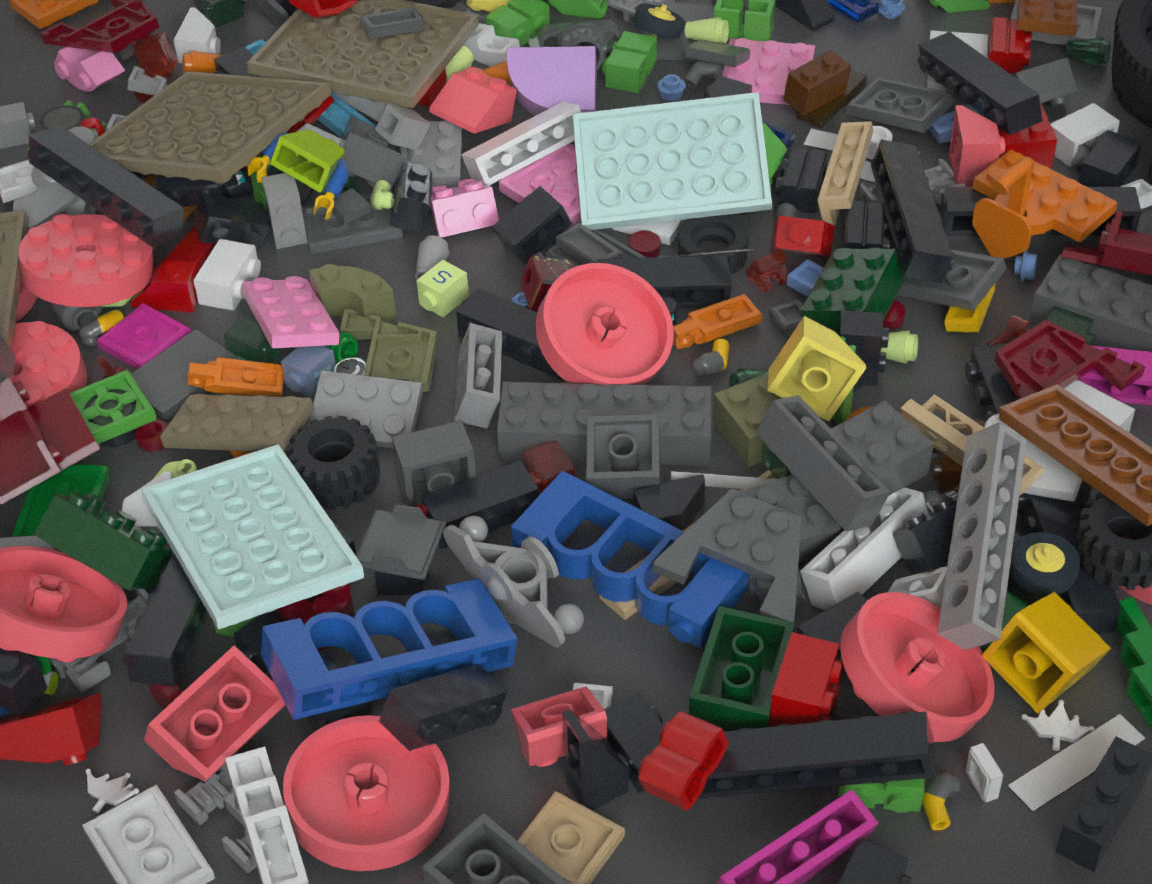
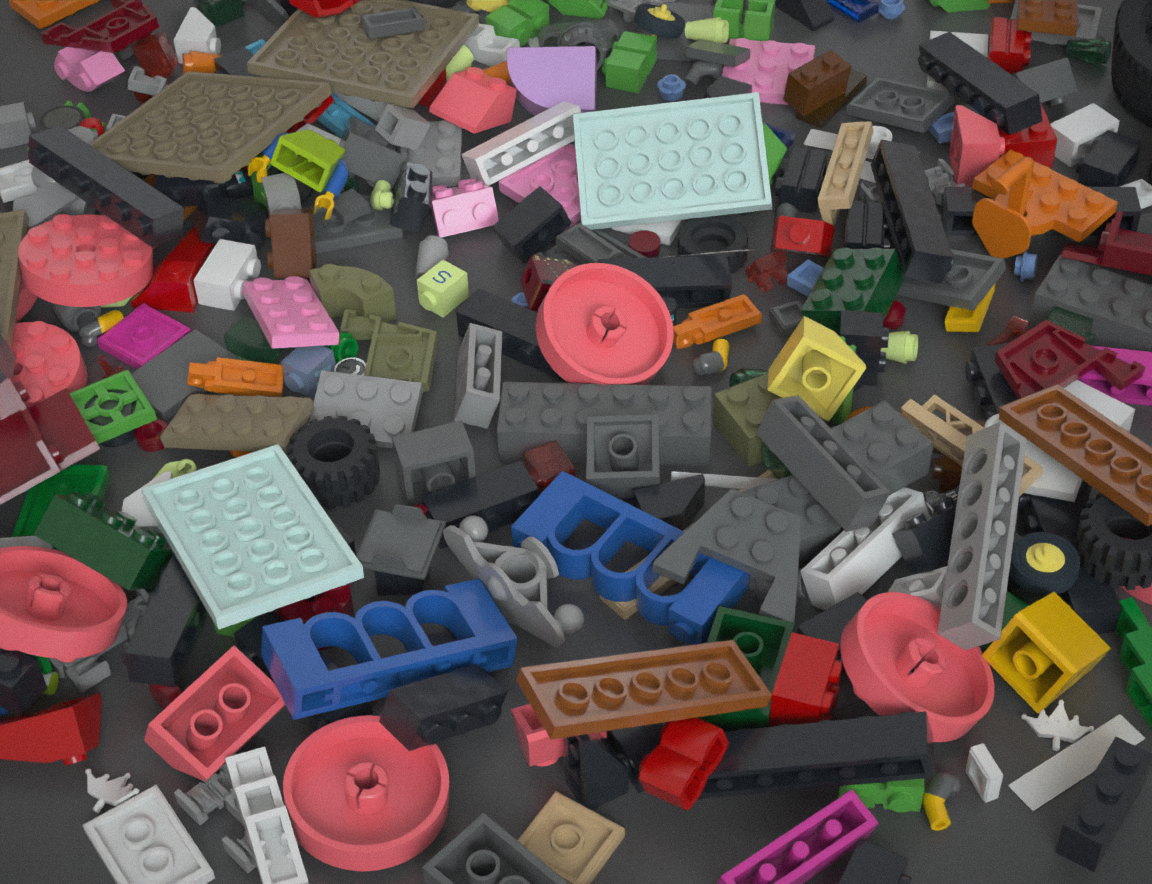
none -> reddish brown brick [265,208,317,279]
none -> dark orange plate [516,640,772,739]

